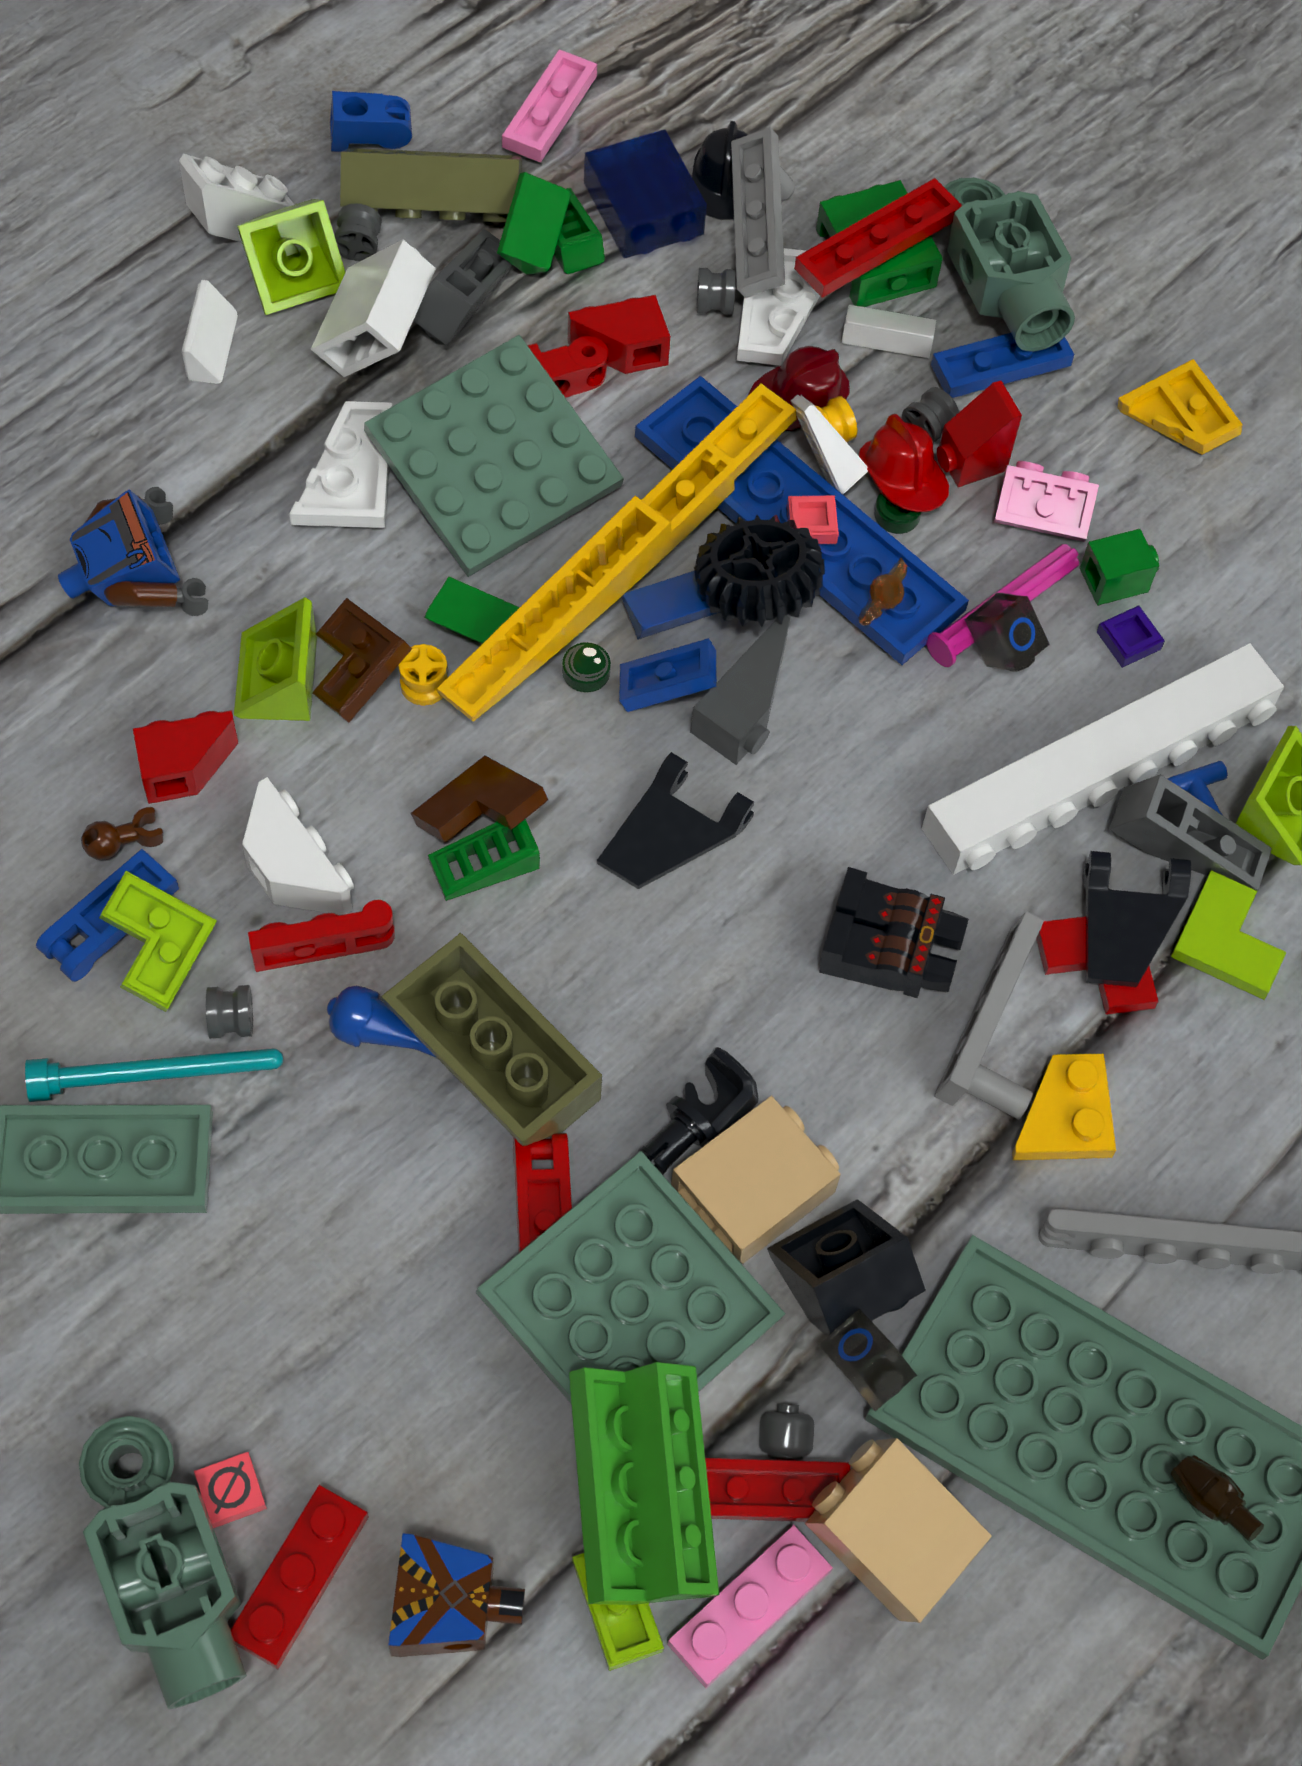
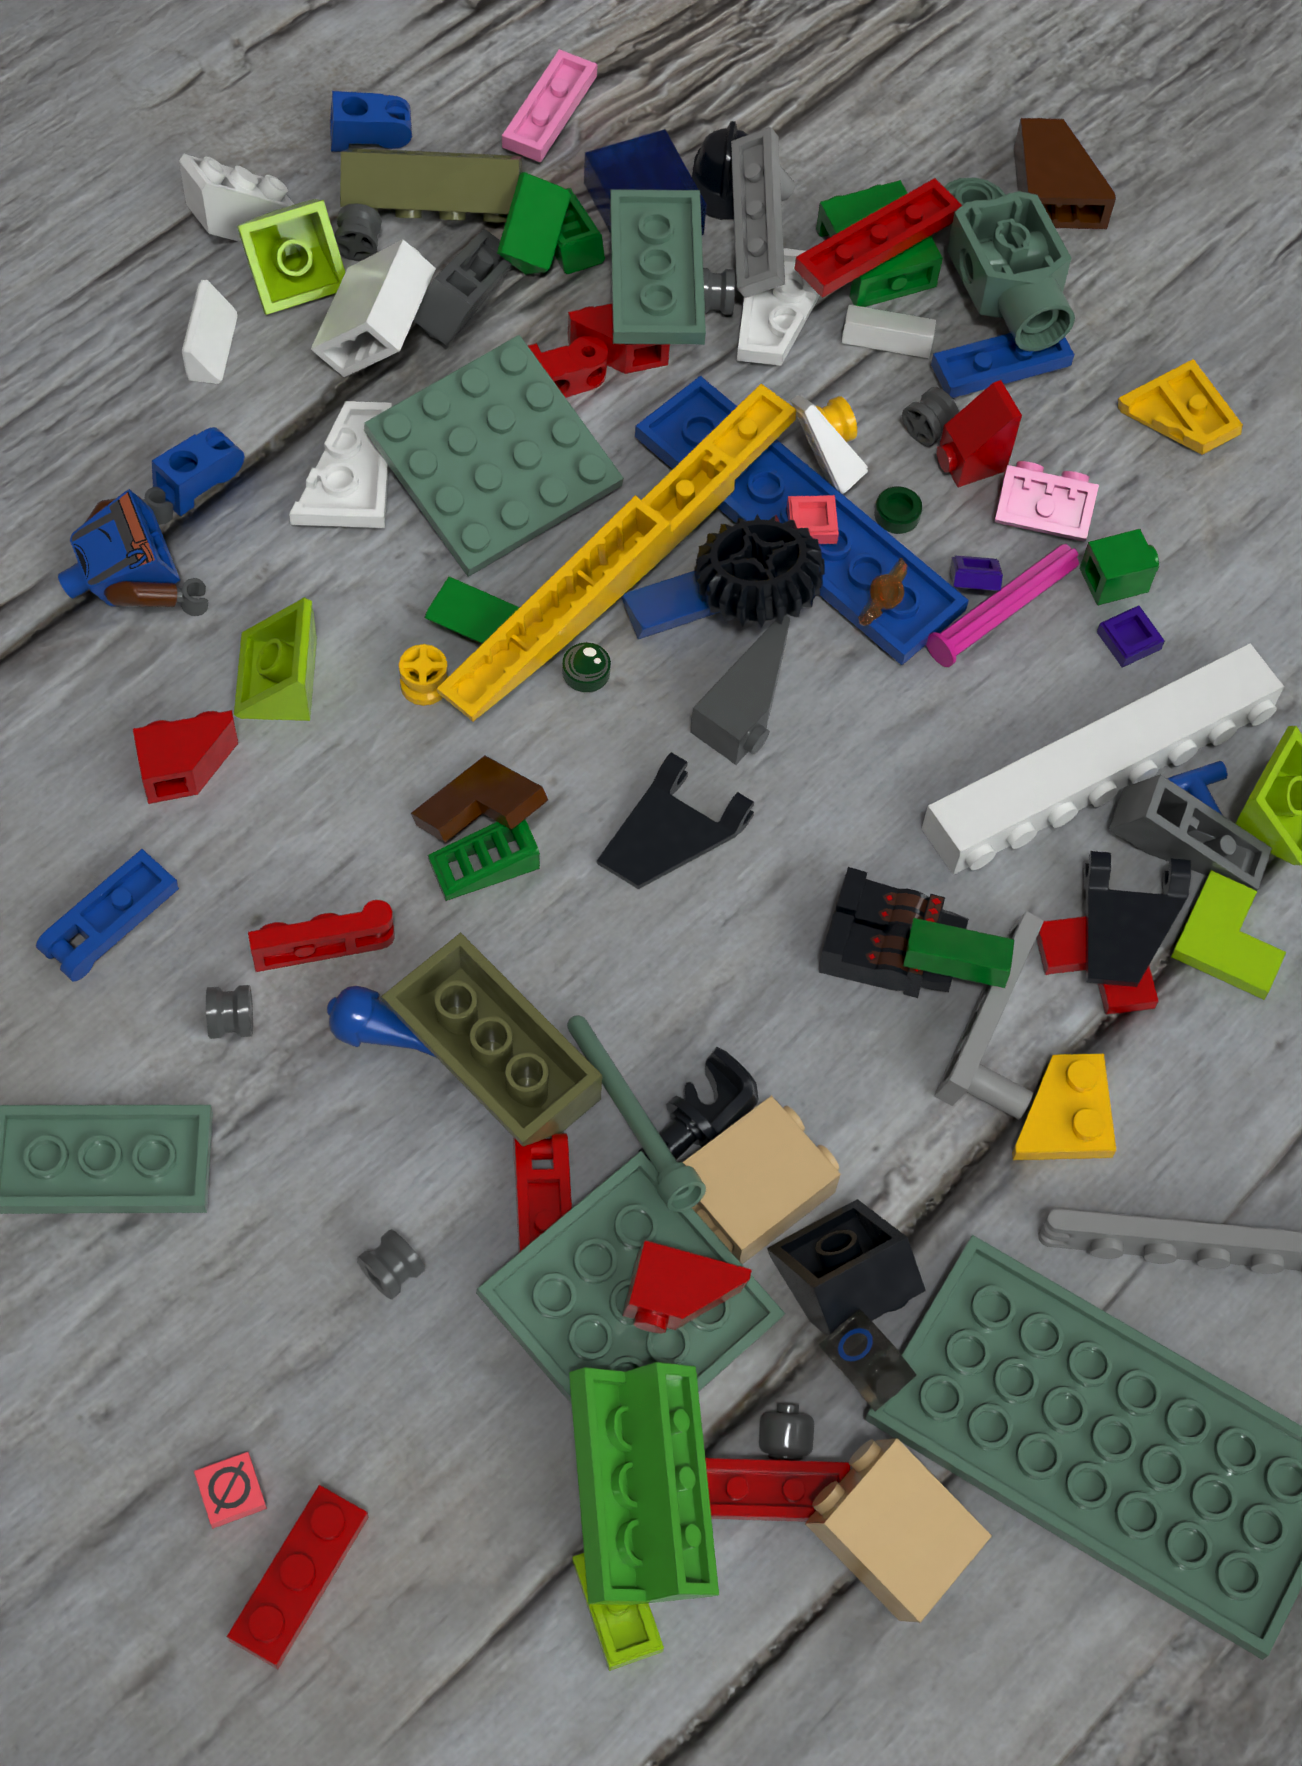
teal piece [25,1048,283,1102] -> none
sand green brick [79,1416,247,1709] -> none
reddish brown arm [81,807,163,860] -> none
lime tile [99,871,217,1012] -> none
white slope [242,777,354,915] -> none
reddish brown tile [312,598,412,723] -> none
torso [388,1533,525,1657] -> none
blue plate [619,638,717,712] -> none
bright pink plate [667,1525,833,1688] -> none
dark red piece [748,346,850,431] -> none
red piece [859,414,949,512] -> none
clear smoke brick [964,593,1050,672] -> none
dark brown piece [1171,1455,1264,1542] -> none
none -> blue leg [152,427,245,516]
none -> dark grey wheel [356,1229,425,1299]
none -> sand green piece [567,1015,706,1212]
none -> sand green plate [610,189,706,345]
none -> red slope [622,1240,752,1334]
none -> green slope [903,918,1015,988]
none -> dark purple tile [950,555,1003,591]
none -> reddish brown slope [1014,118,1116,229]

